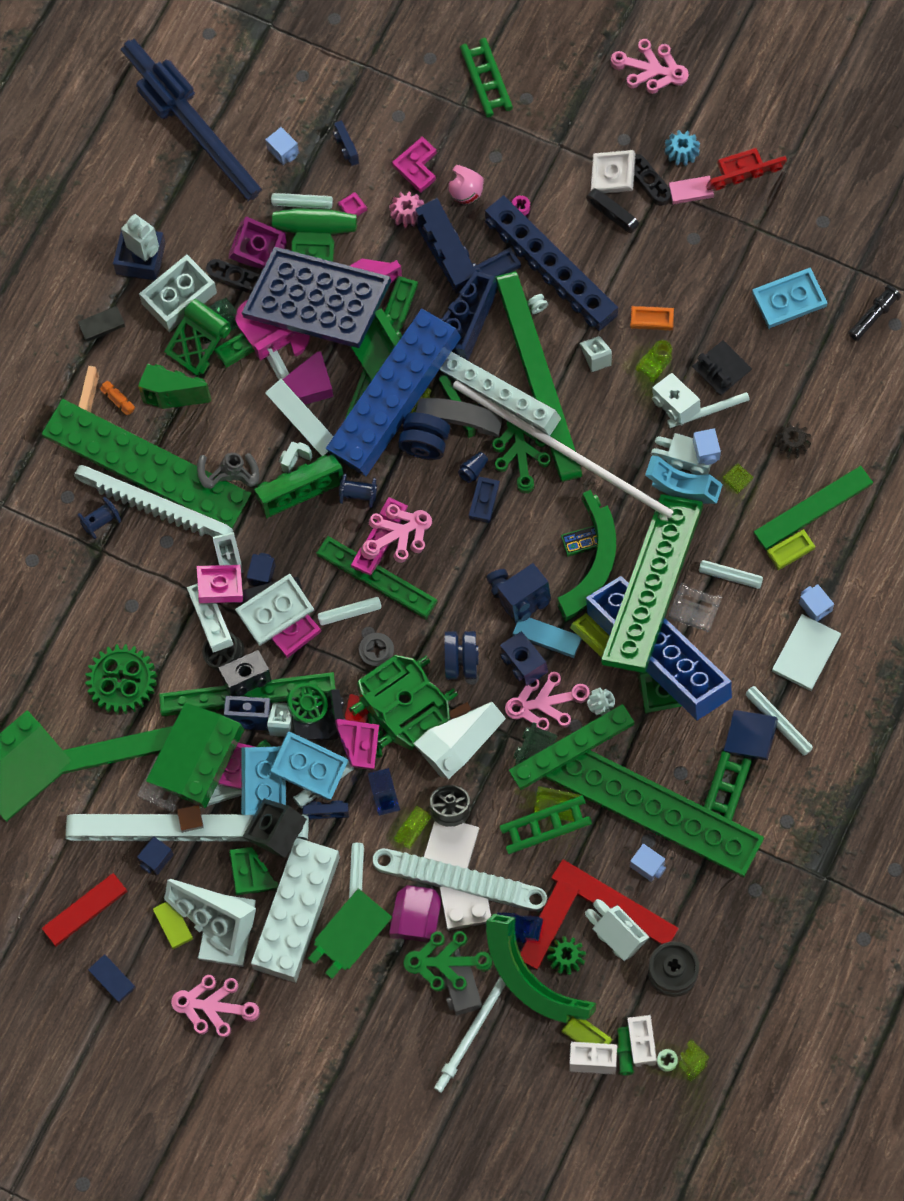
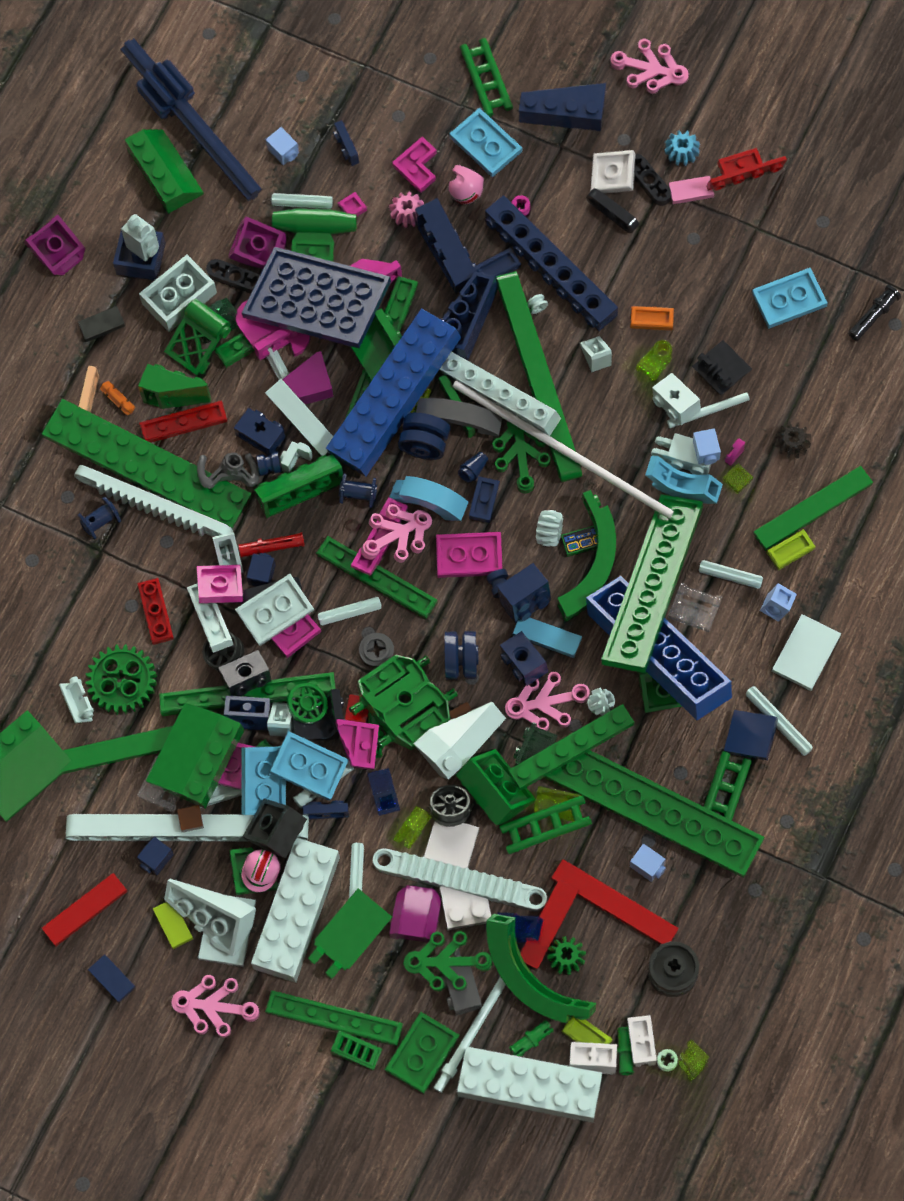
lime tile [570,613,610,657] -> none
light aqua hinge [585,899,649,961] -> none
light blue brick [799,584,834,622] -> none
none -> magenta slope [24,214,86,275]
none -> light aqua hinge [59,677,94,723]
none -> green slope [125,129,204,214]
none -> red tile [137,578,174,645]
none -> red tile [139,400,228,443]
none -> dark blue brick [234,408,285,455]
none -> red pin [238,532,305,558]
none -> bright pink helmet [242,850,280,892]
none -> dark blue wheel [256,452,281,476]
none -> green tile [265,990,403,1047]
none -> green slope [331,1031,382,1071]
none -> green tile [385,1012,460,1094]
none -> medium azure arch [390,476,468,521]
none -> dark pink tile [436,532,502,578]
none -> medium azure plate [449,108,522,177]
none -> green slope [456,749,536,826]
none -> light aqua brick [457,1047,602,1123]
none -> green pin [509,1020,554,1057]
none -> dark blue wedge [519,83,606,131]
none -> light aqua gear [536,510,563,547]
none -> dark pink tile [725,438,745,466]
none -> light blue brick [760,583,797,622]

